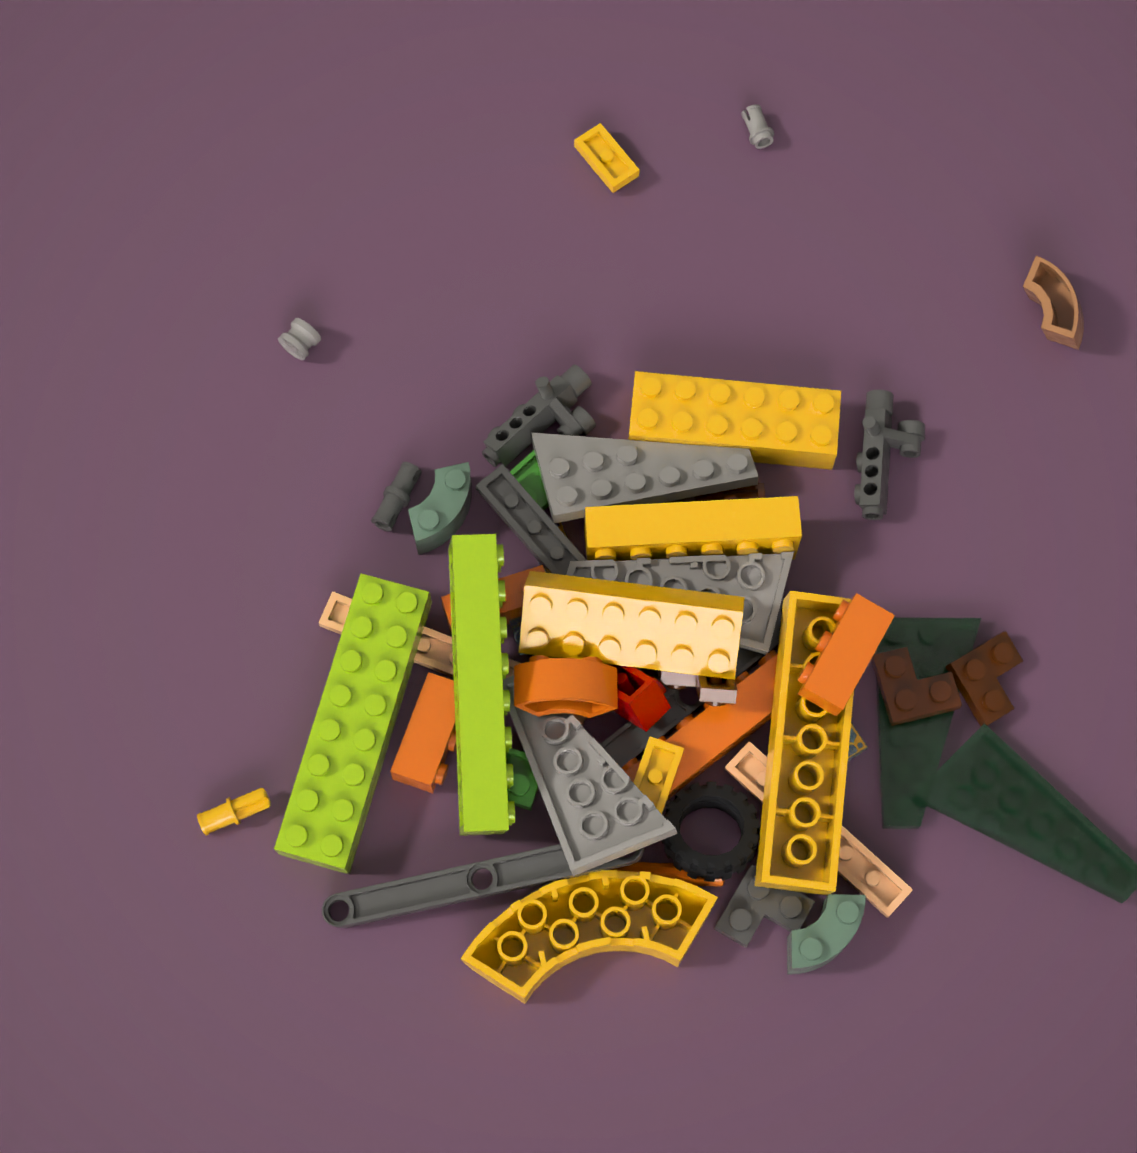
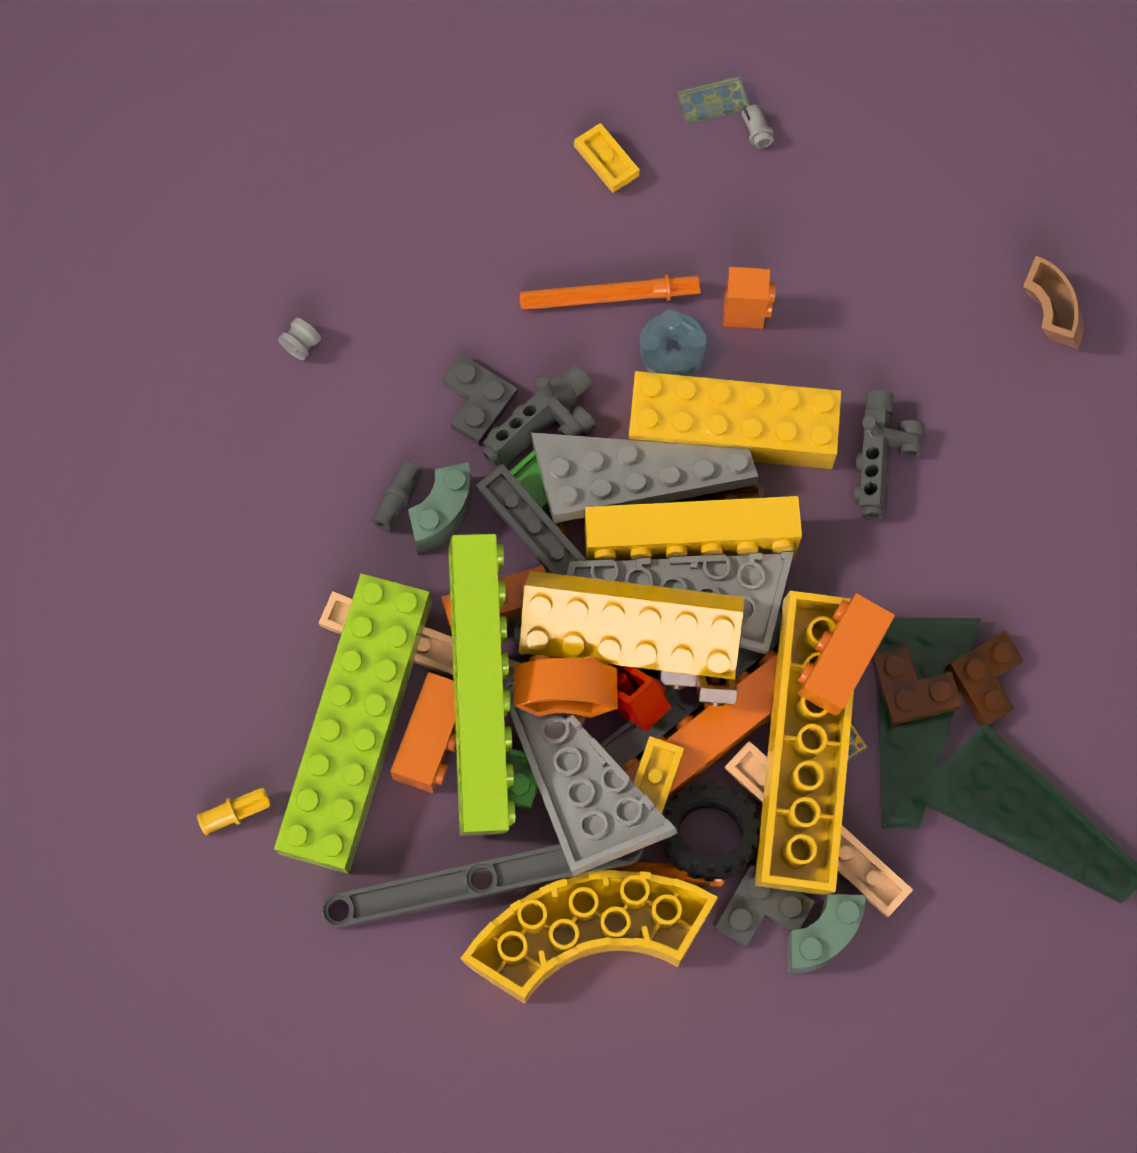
none -> dark grey plate [442,354,518,446]
none -> orange axle [519,274,700,310]
none -> clear light blue plate [639,309,707,376]
none -> clear light blue tile [677,76,749,125]
none -> orange brick [723,267,776,330]

